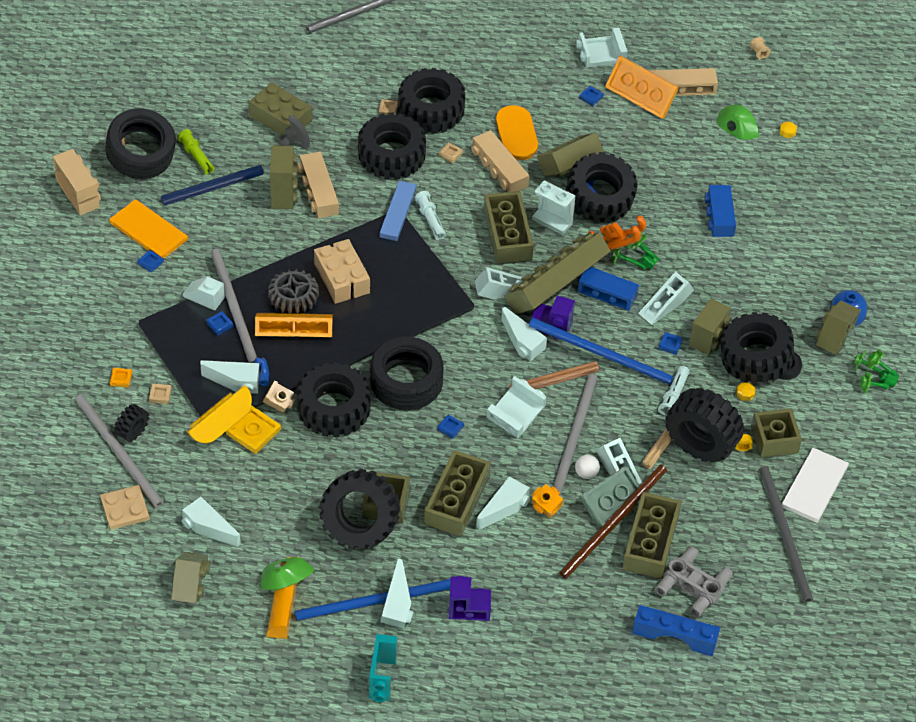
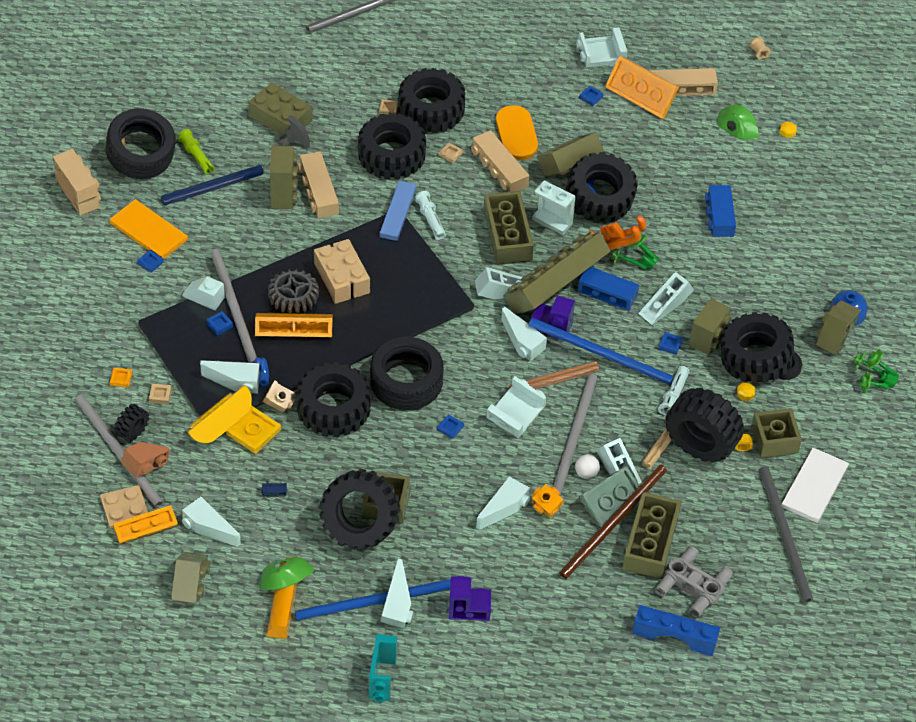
olive brick [424,450,491,537] -> none
none -> light orange plate [113,505,178,544]
none -> nougat slope [121,442,170,478]
none -> dark blue pin [262,481,287,497]

